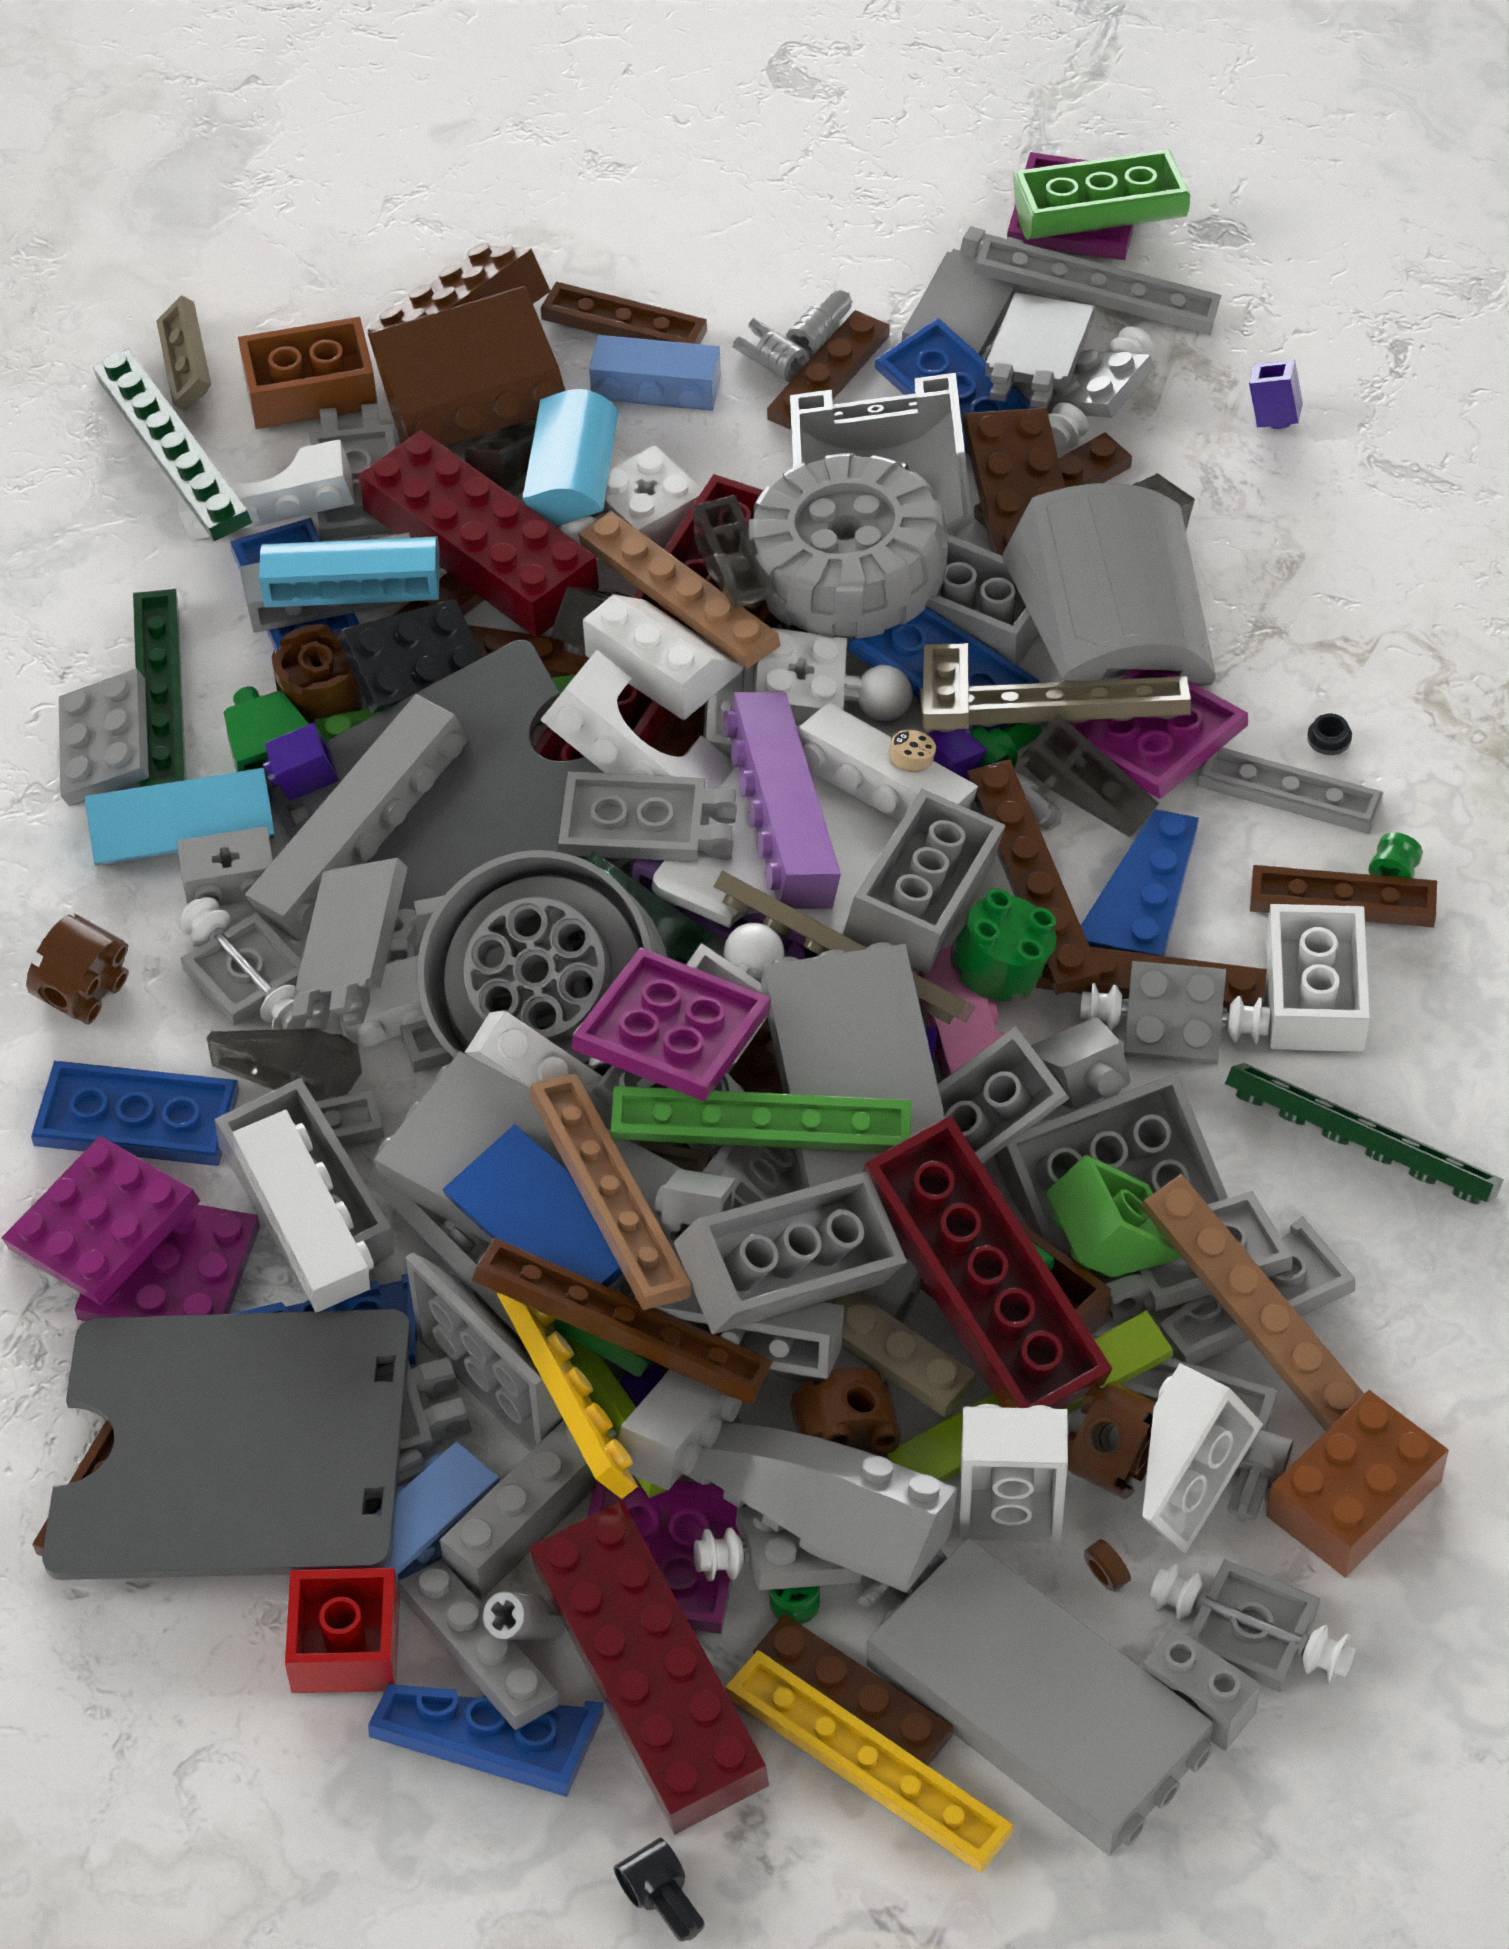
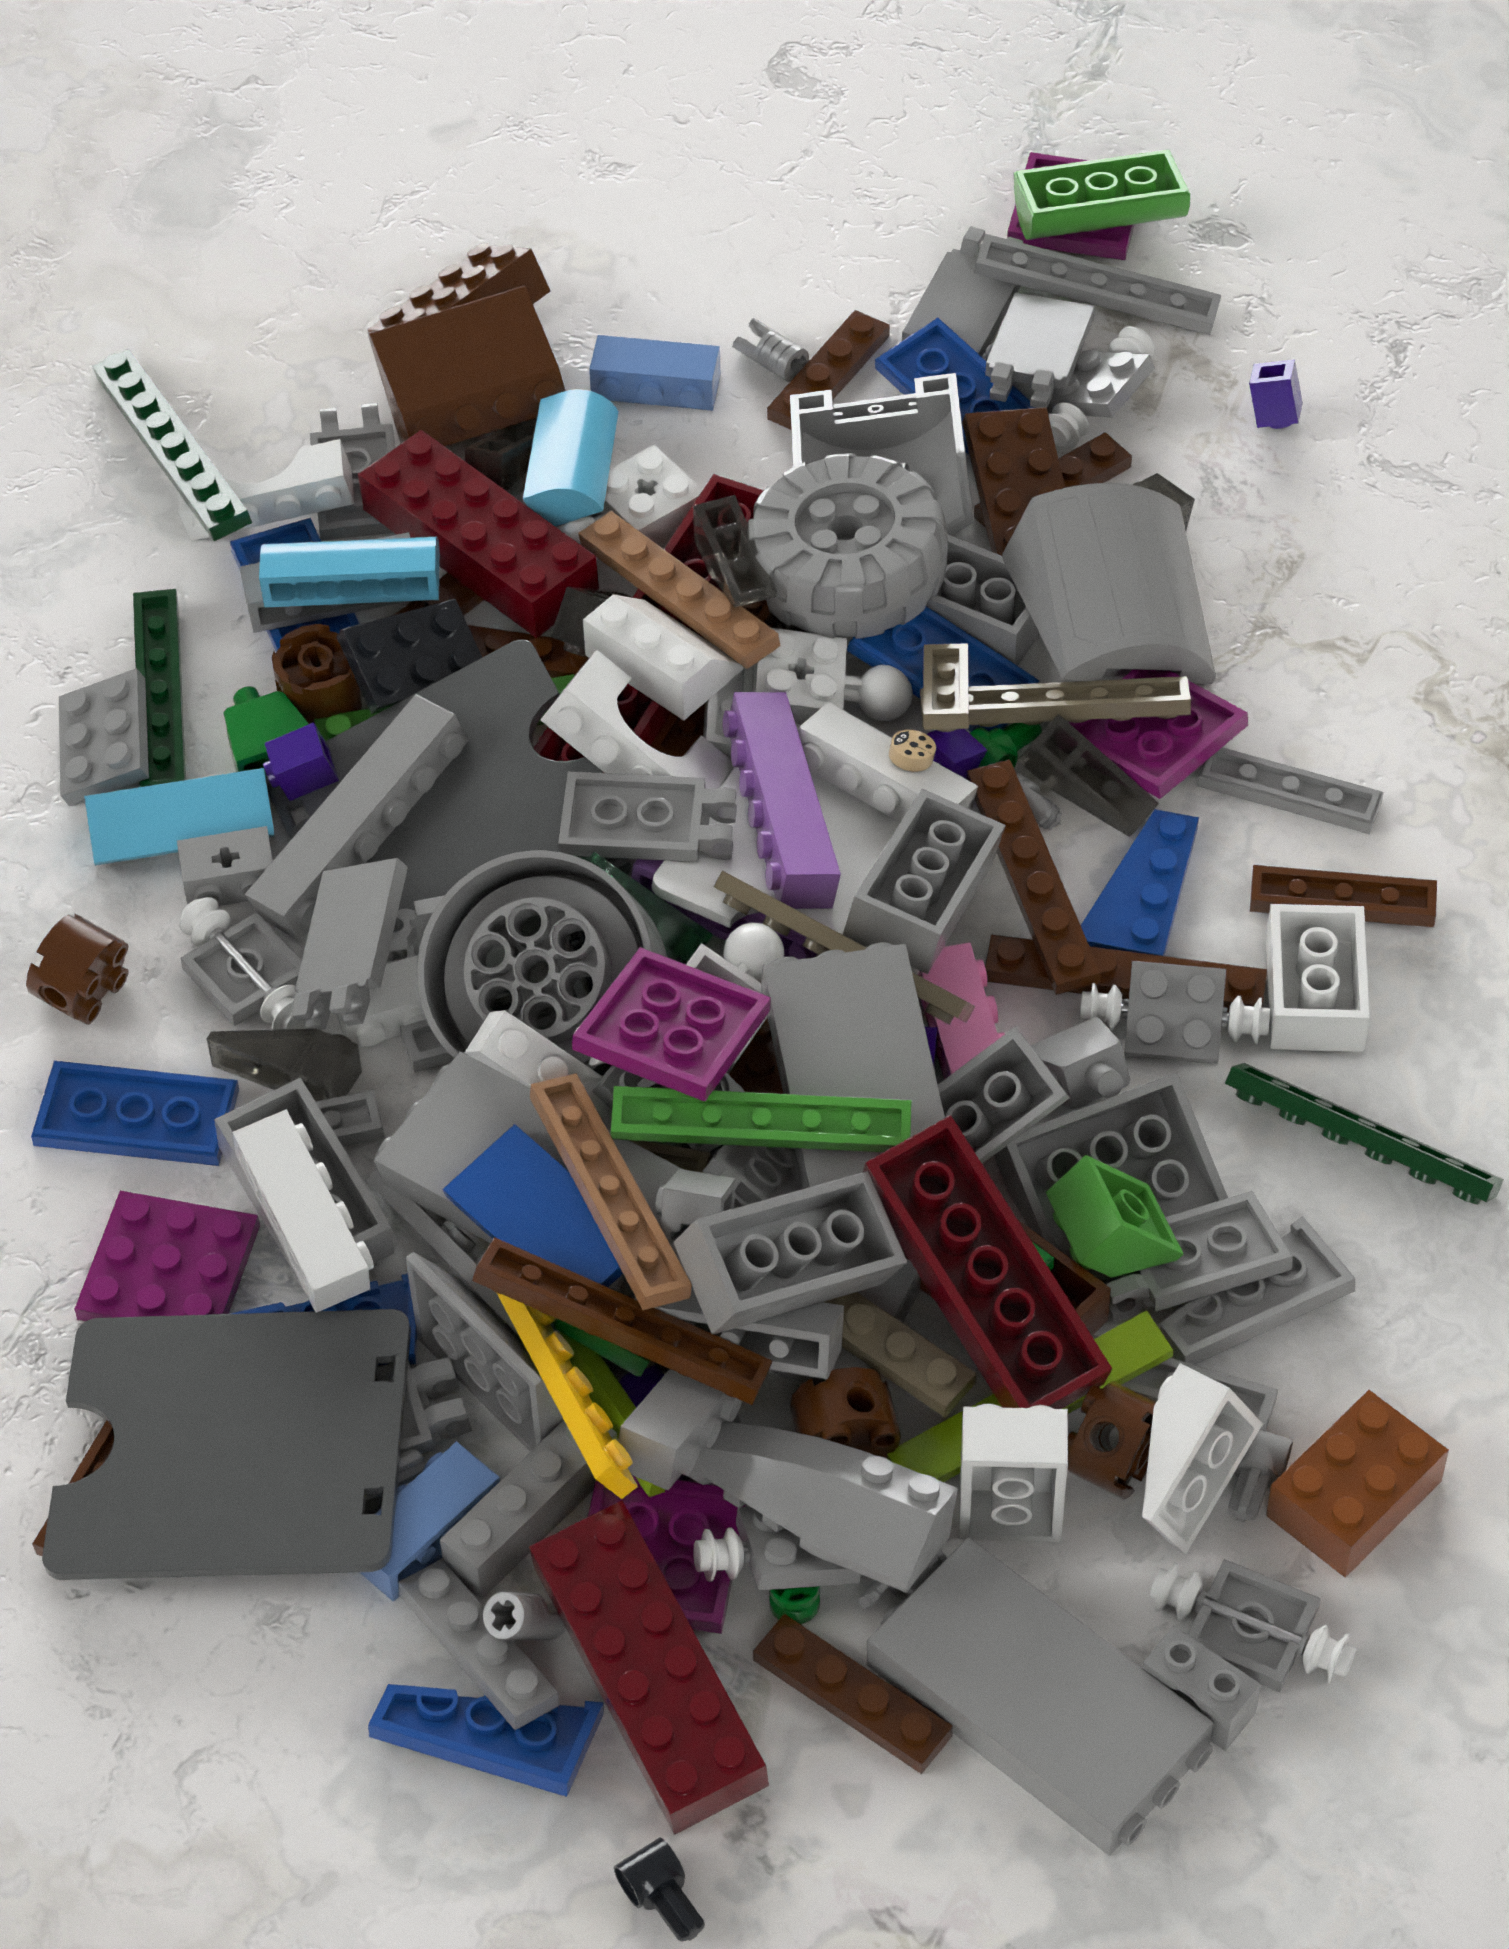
magenta plate [1,1136,200,1306] -> none
dark tan plate [156,295,211,411] -> none
dark orange brick [238,316,377,429] -> none
red brick [285,1568,400,1693] -> none
reddish brown plate [541,281,707,344] -> none
yellow plate [726,1650,1013,1873] -> none
light grey hinge [786,290,853,358] -> none
green brick [950,889,1056,1002] -> none
reddish brown tile [1084,1539,1131,1592] -> none
medium nougat plate [1141,1174,1364,1431] -> none
black plate [1307,713,1352,755] -> none
green wheel [1368,832,1423,878] -> none

